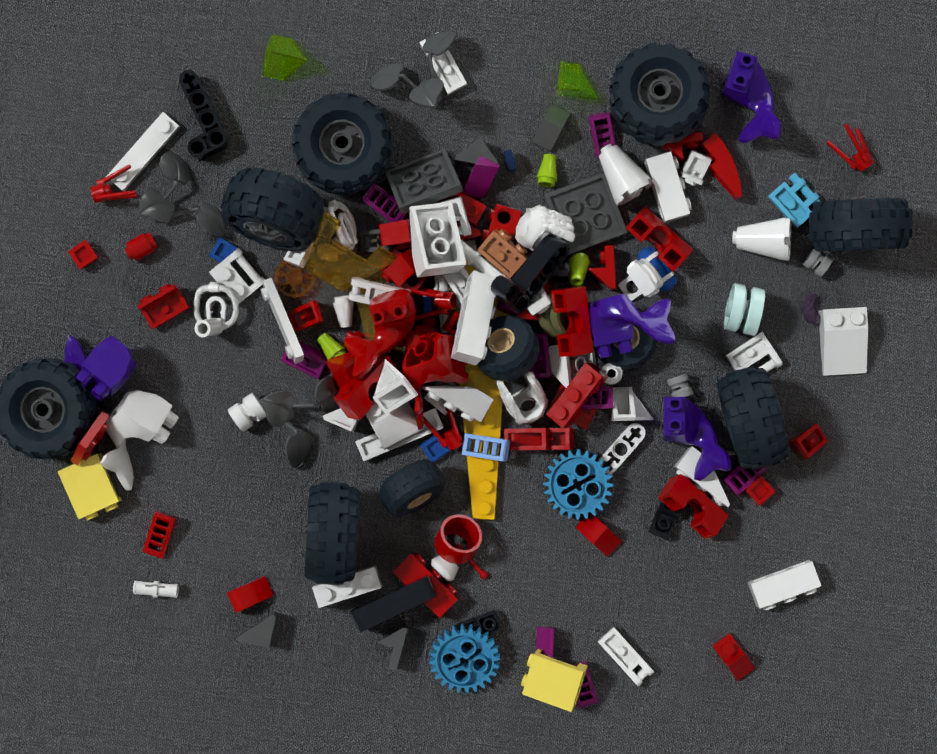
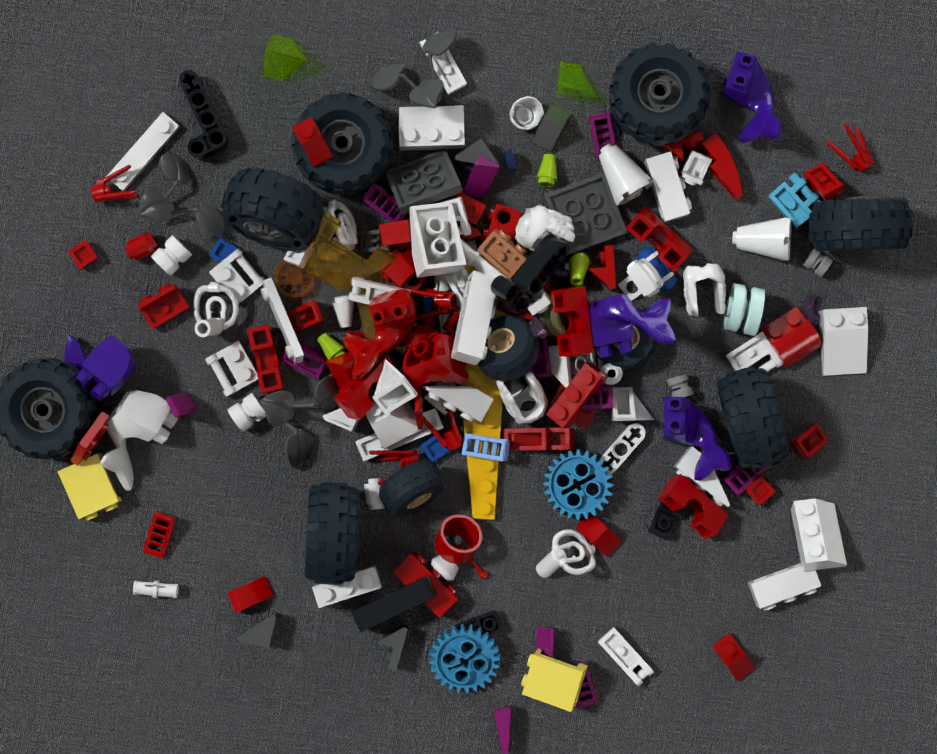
none -> white wheel [151,235,192,276]
none -> magenta slope [165,392,196,418]
none -> white plate [205,341,258,397]
none -> red arch [247,325,285,394]
none -> red slope [292,117,333,167]
none -> white brick [364,478,385,510]
none -> red plant [369,450,419,486]
none -> white slope [399,105,465,151]
none -> magenta slope [493,705,511,754]
none -> white hair [509,96,544,131]
none -> clear purple plate [527,317,548,340]
none -> white piece [536,529,596,578]
none -> white piece [683,263,726,317]
none -> red brick [760,307,822,369]
none -> white slope [791,498,847,572]
none -> red slope [804,163,845,201]

